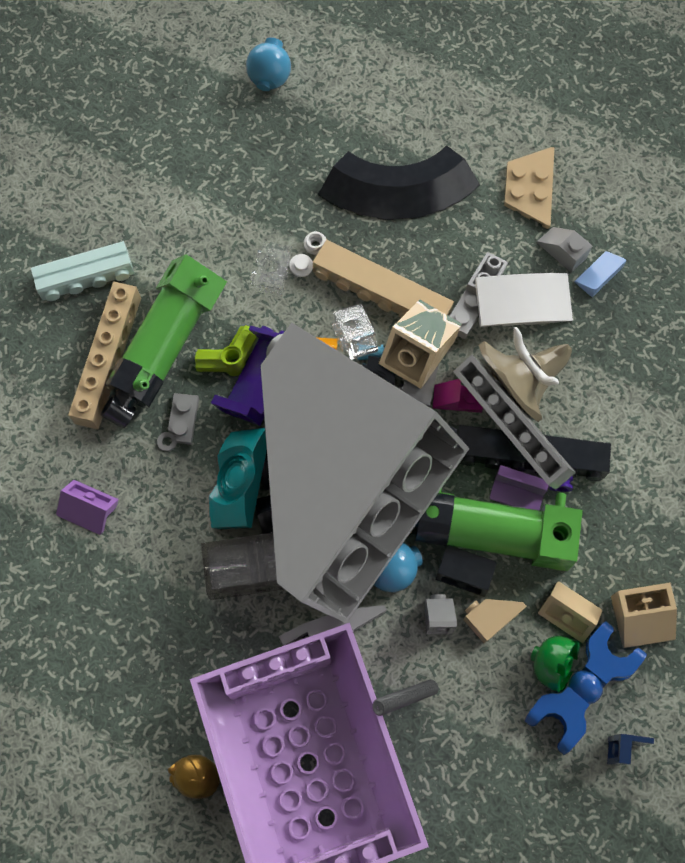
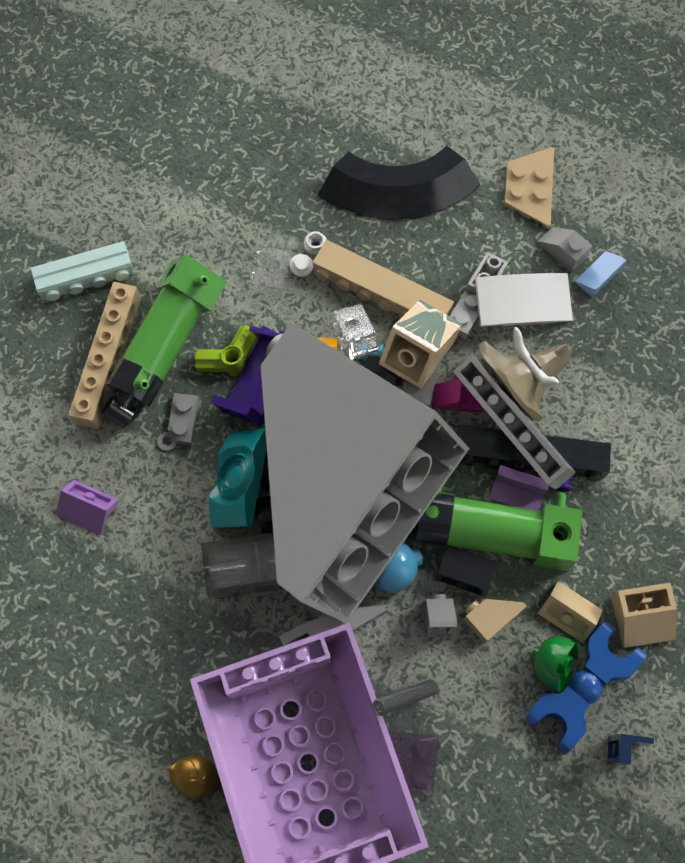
dark azure brick [246,37,291,91] -> none
none -> clear purple wing [388,730,439,794]

